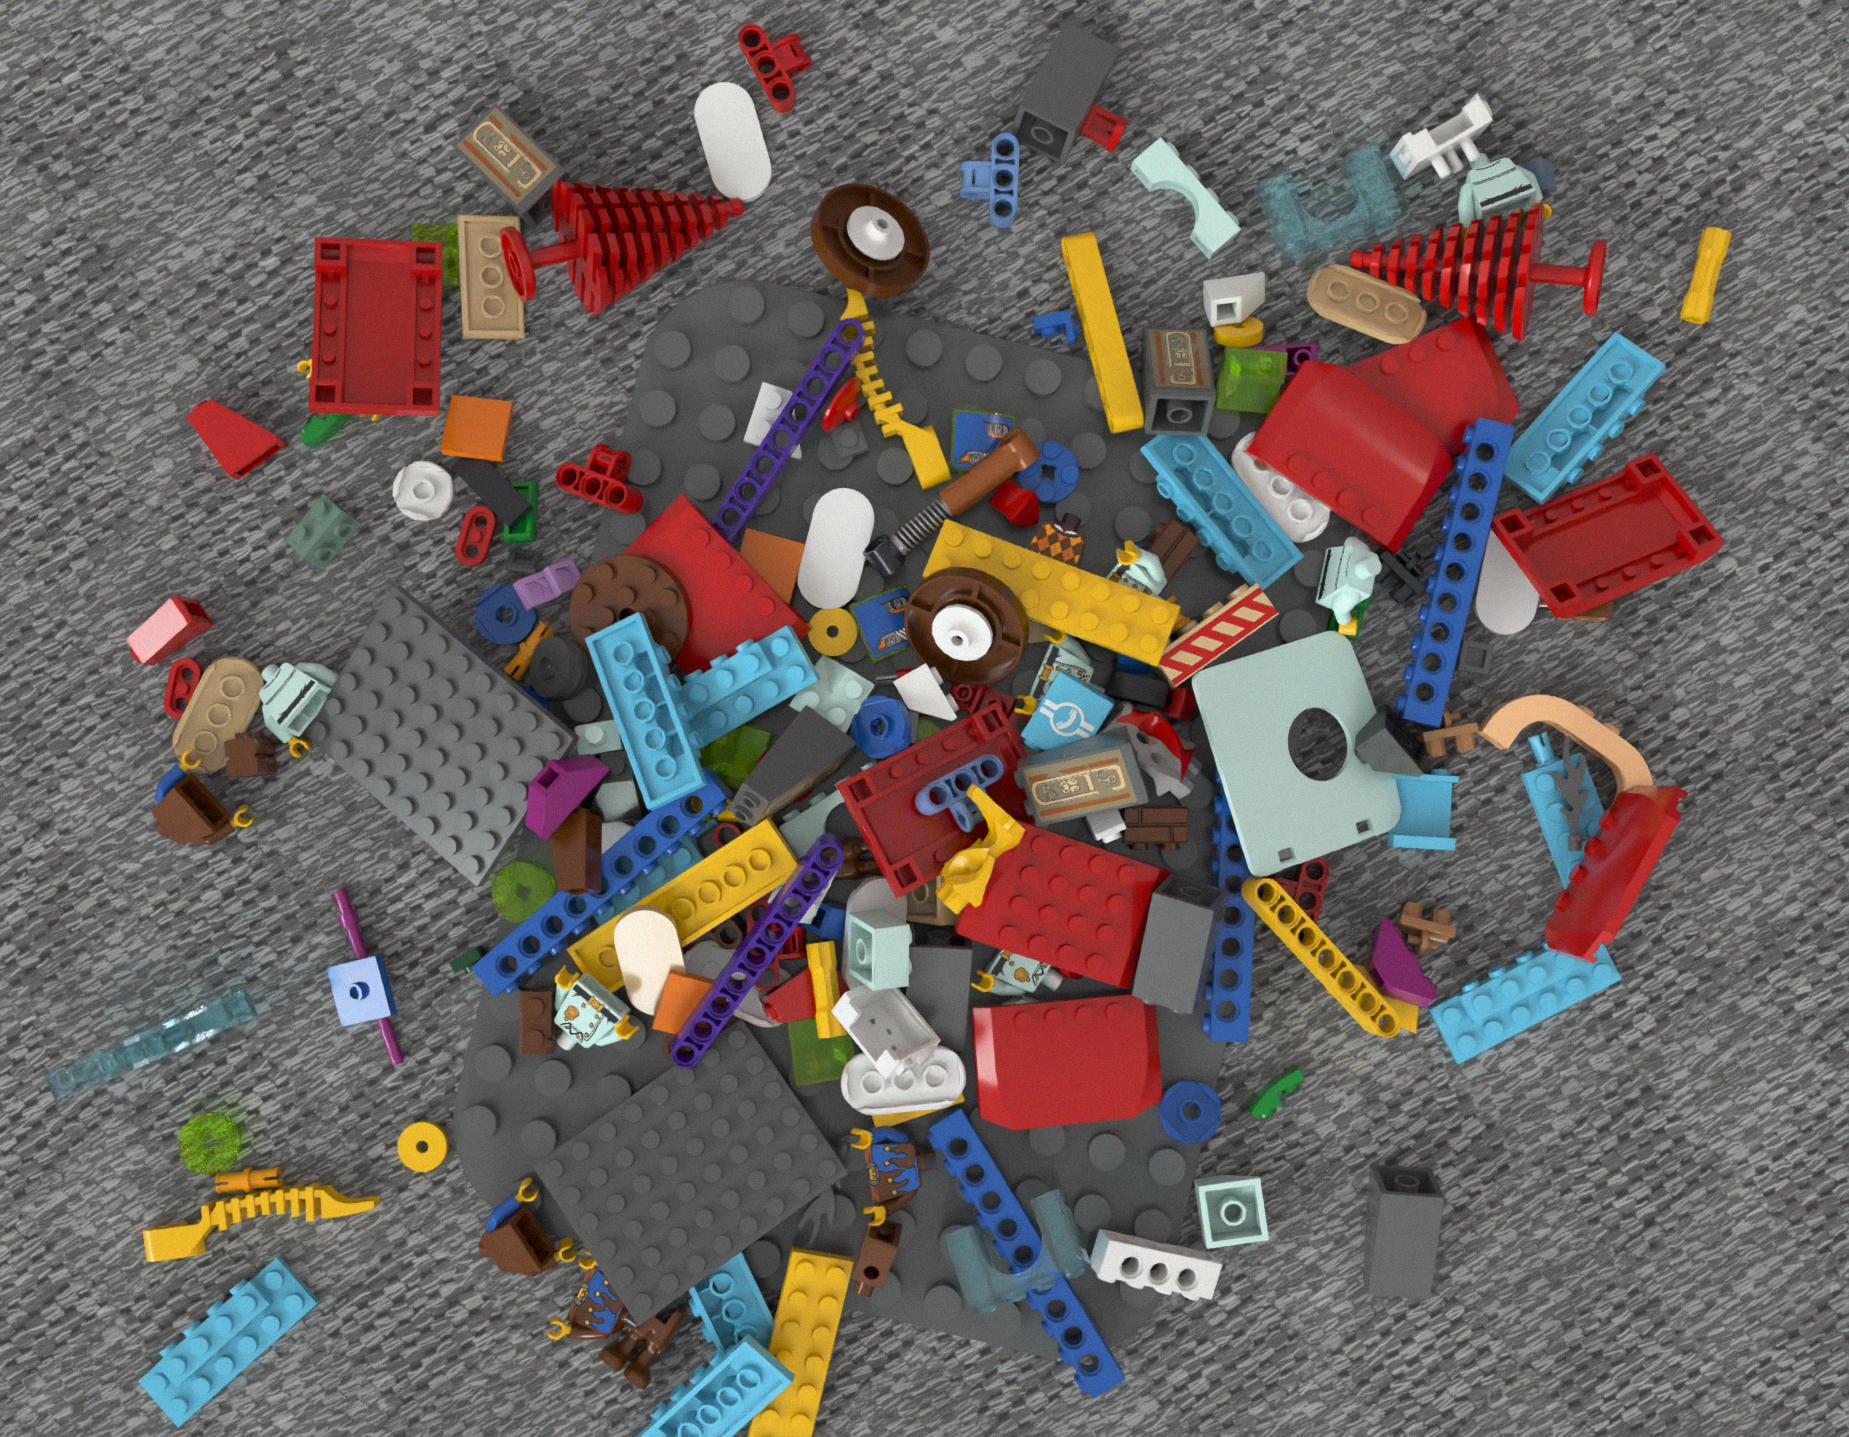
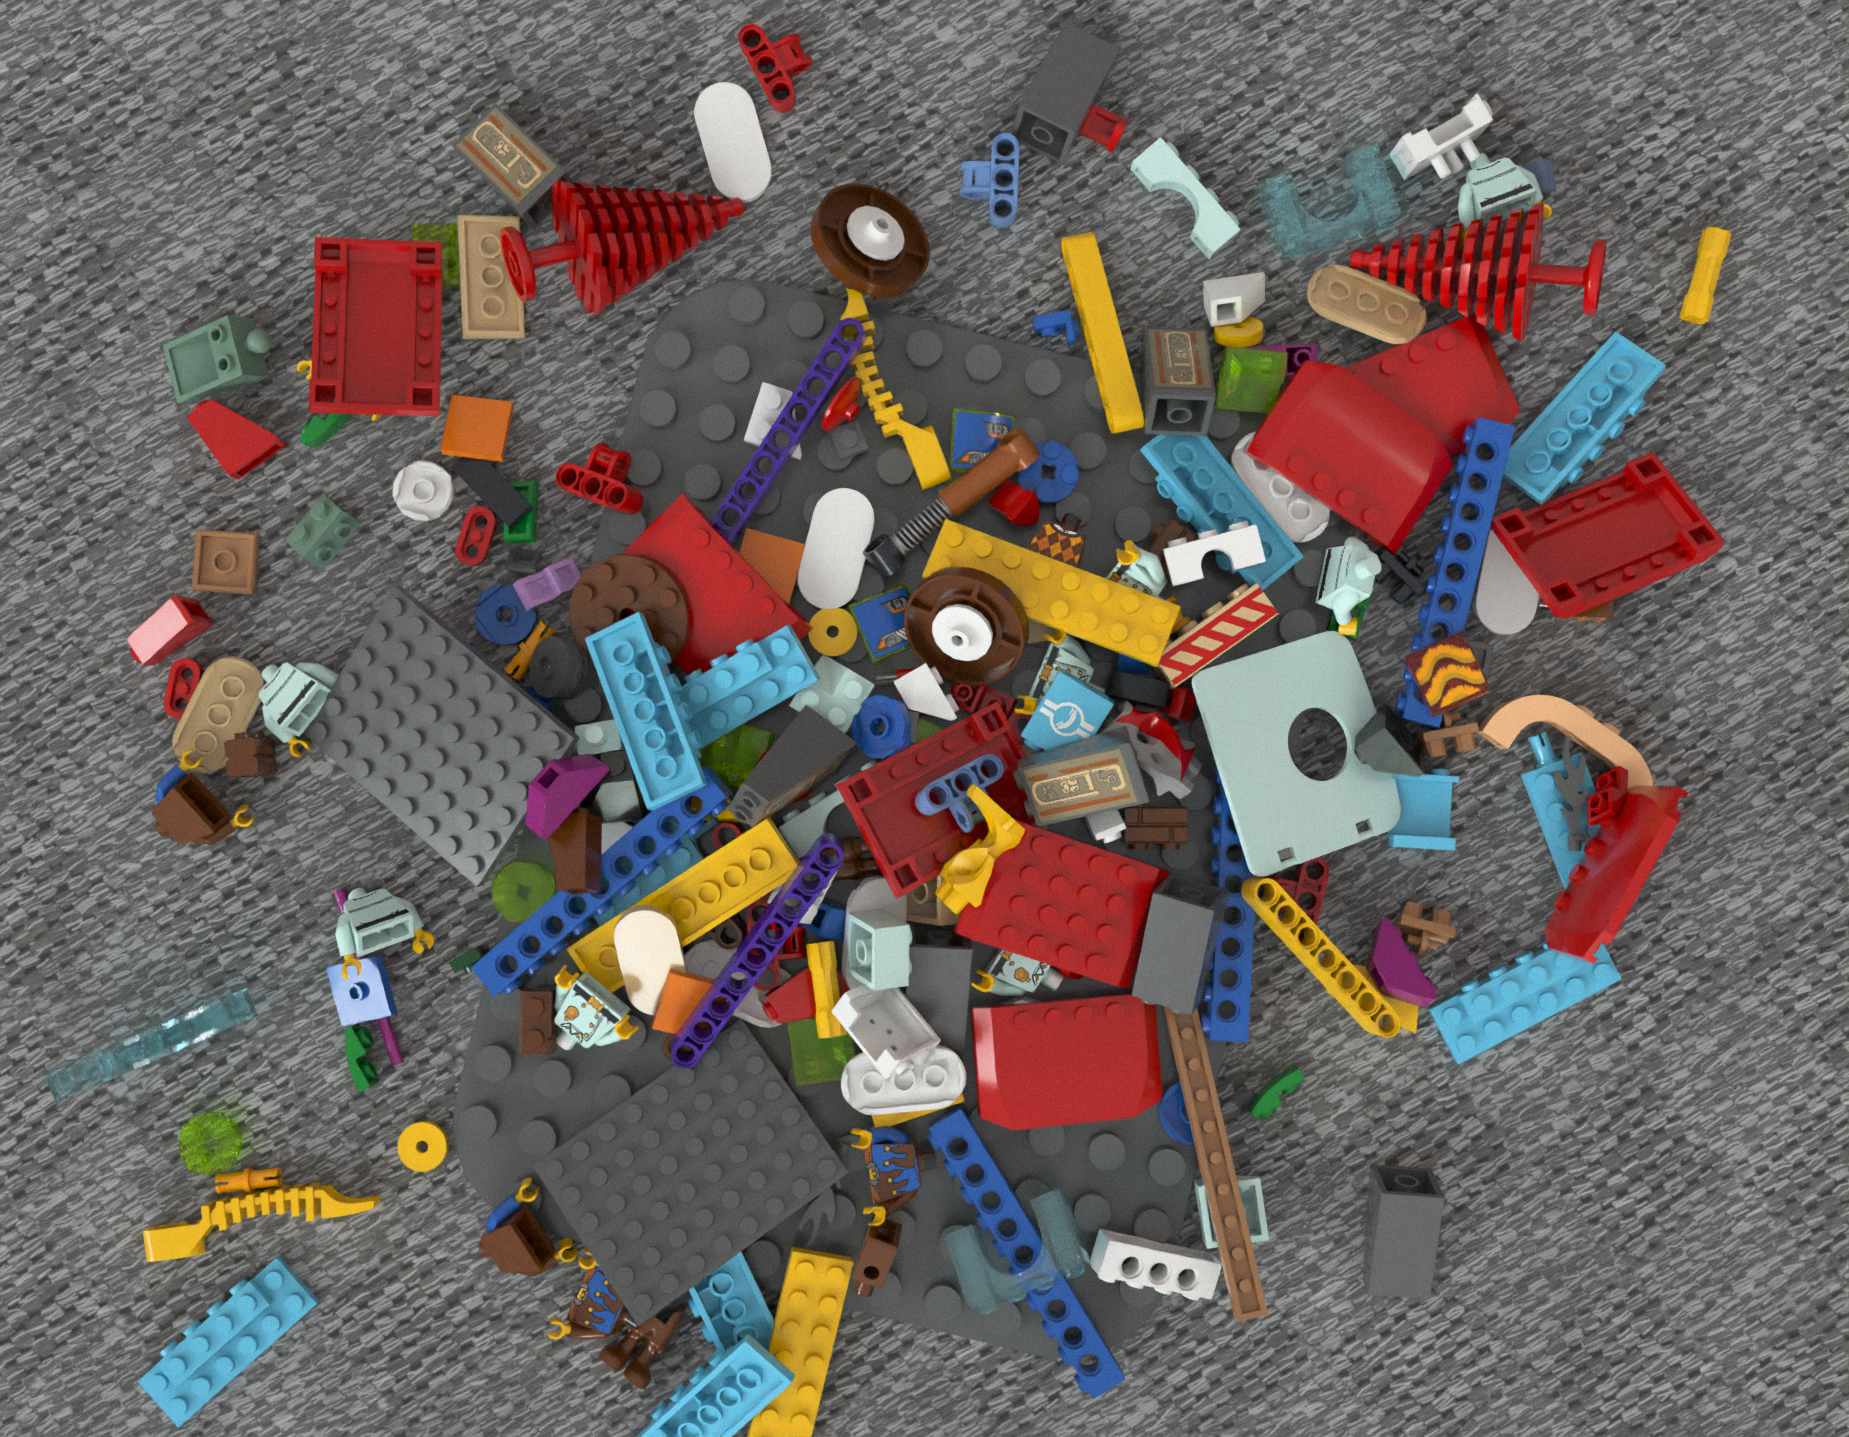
none -> sand green slope [163,315,272,404]
none -> medium nougat plate [191,529,260,595]
none -> light aqua torso [335,888,434,980]
none -> green slope [345,1023,378,1093]
none -> white arch [1162,521,1266,587]
none -> medium nougat plate [1163,1006,1268,1322]
none -> slope [1404,631,1490,718]
none -> red slope [1587,765,1628,826]

